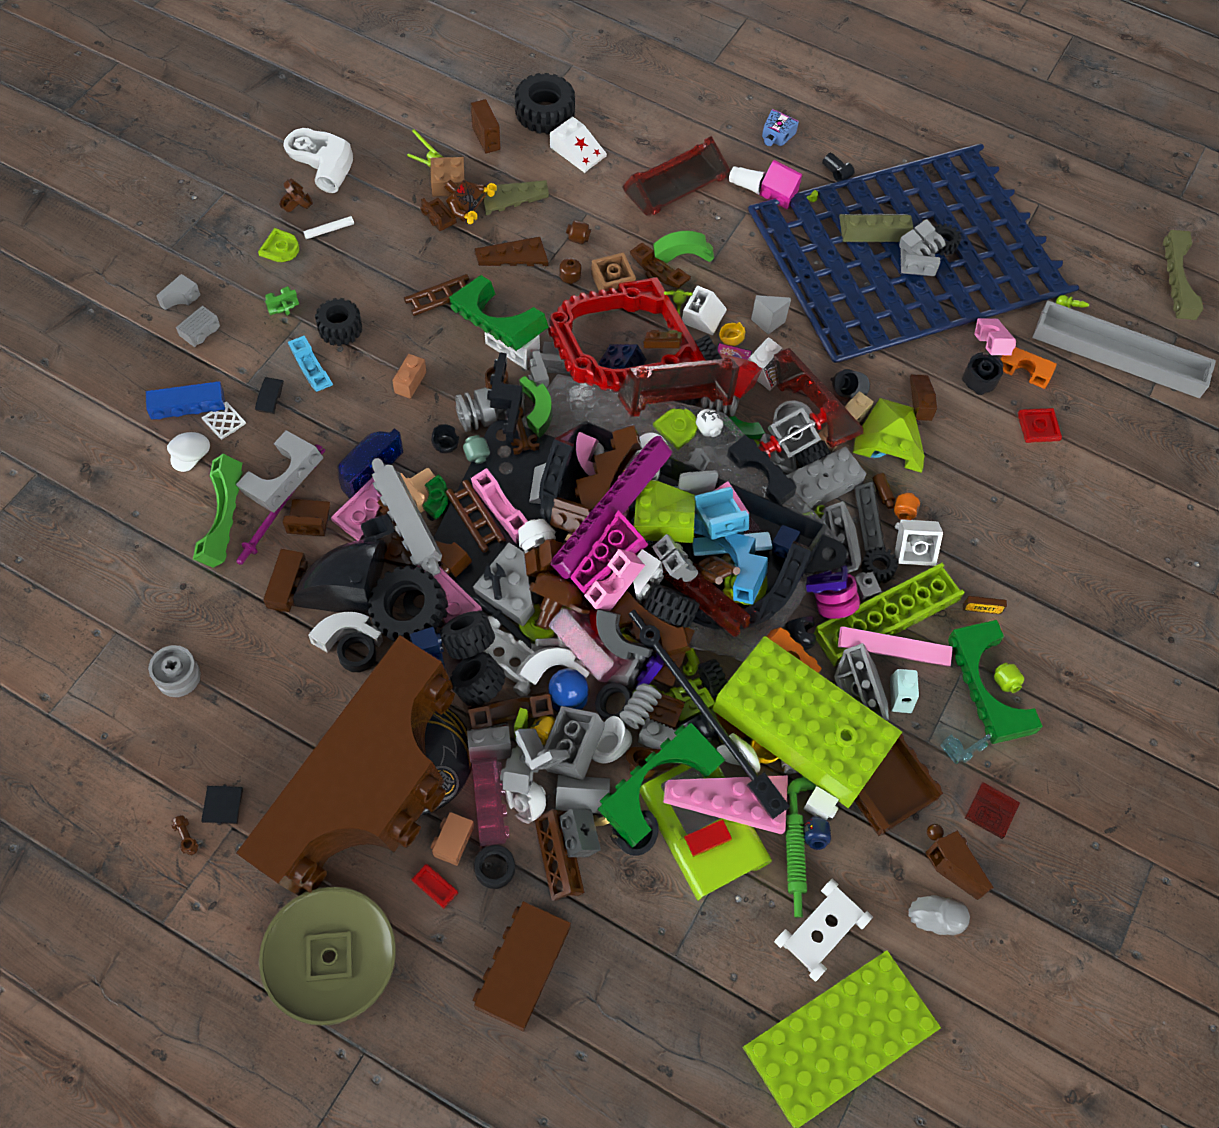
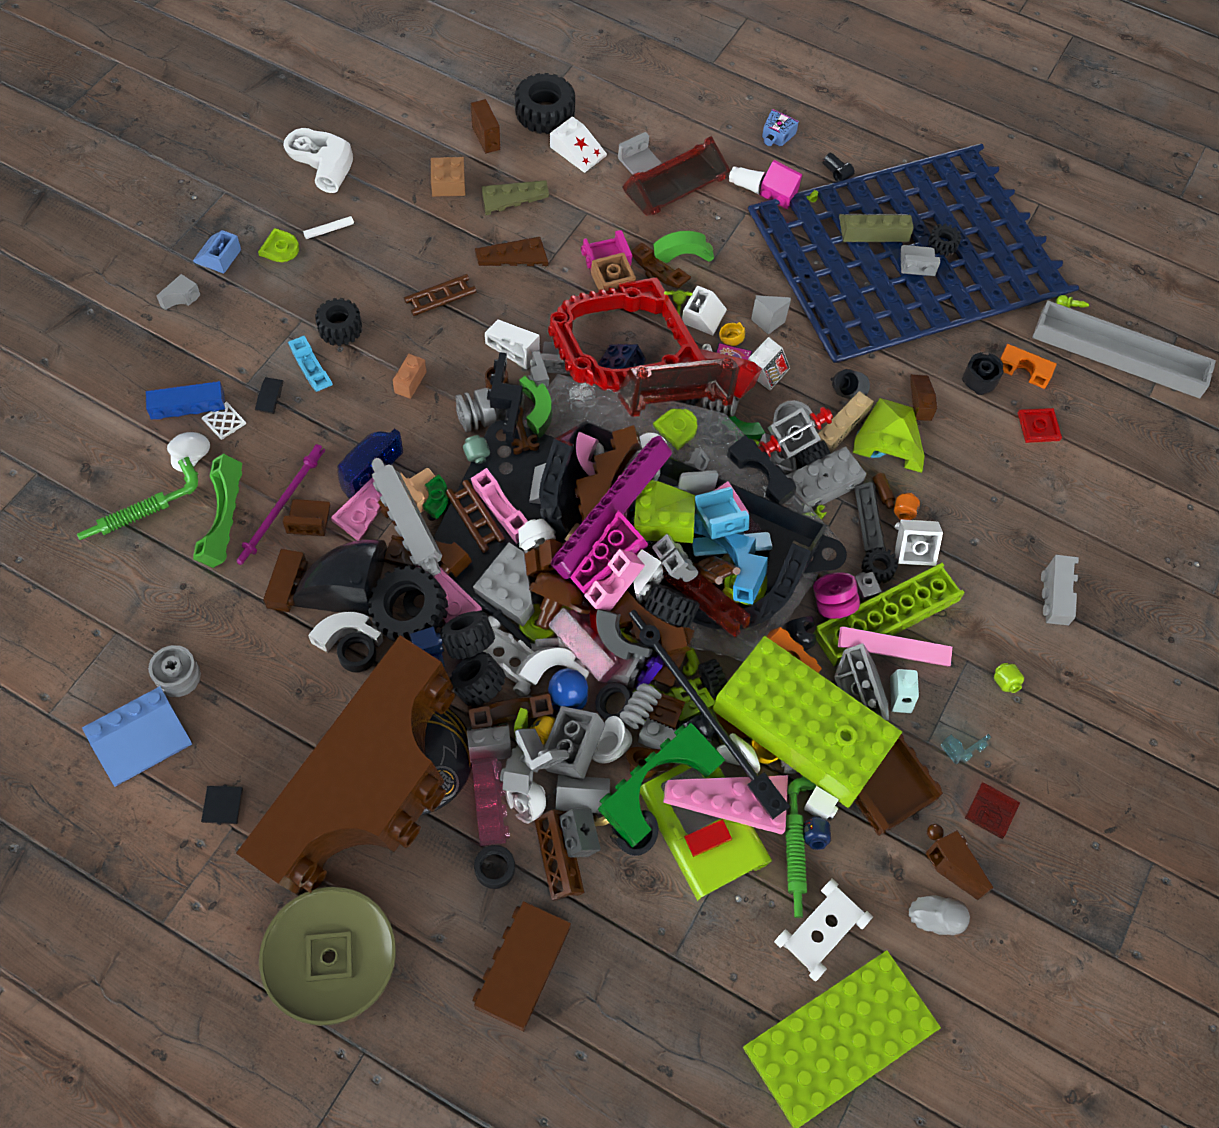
reddish brown bar [171,815,199,855] -> none
light grey brick [176,306,220,347] -> none
light grey arch [236,430,323,513] -> none
bright green hips [265,286,299,316] -> none
reddish brown tile [279,178,313,212] -> none
black panel [361,514,396,540] -> none
lime plant [407,129,443,167] -> none
red tile [411,864,458,909] -> none
reddish brown bracket [420,198,457,231] -> none
black hair [431,424,459,454] -> none
nougat brick [431,812,474,866] -> none
torso [444,180,497,224] -> none
green arch [449,275,549,351] -> none
black bar [484,563,506,600] -> none
plate [550,497,592,533] -> none
reddish brown head [559,258,581,284] -> none
reddish brown head [566,220,592,245] -> none
reddish brown plate [643,330,683,348] -> none
black tyre [695,334,723,369] -> none
white head [696,409,723,437] -> none
dark blue brick [772,525,800,559] -> none
clear red windscreen [774,348,864,448] -> none
dark purple wing [806,566,848,593] -> none
light grey wedge [820,501,862,572] -> none
light grey legs [899,219,945,256] -> none
green arch [948,620,1043,744] -> none
tile [963,596,1007,614] -> none
bright pink arch [974,318,1016,355] -> none
olive arch [1163,230,1203,320] -> none
none -> bright green piece [77,457,199,541]
none -> medium blue slope [82,686,192,787]
none -> medium blue slope [193,230,241,274]
none -> dark pink panel [581,230,632,269]
none -> light grey bracket [618,132,662,178]
none -> light grey wedge [1041,555,1079,625]

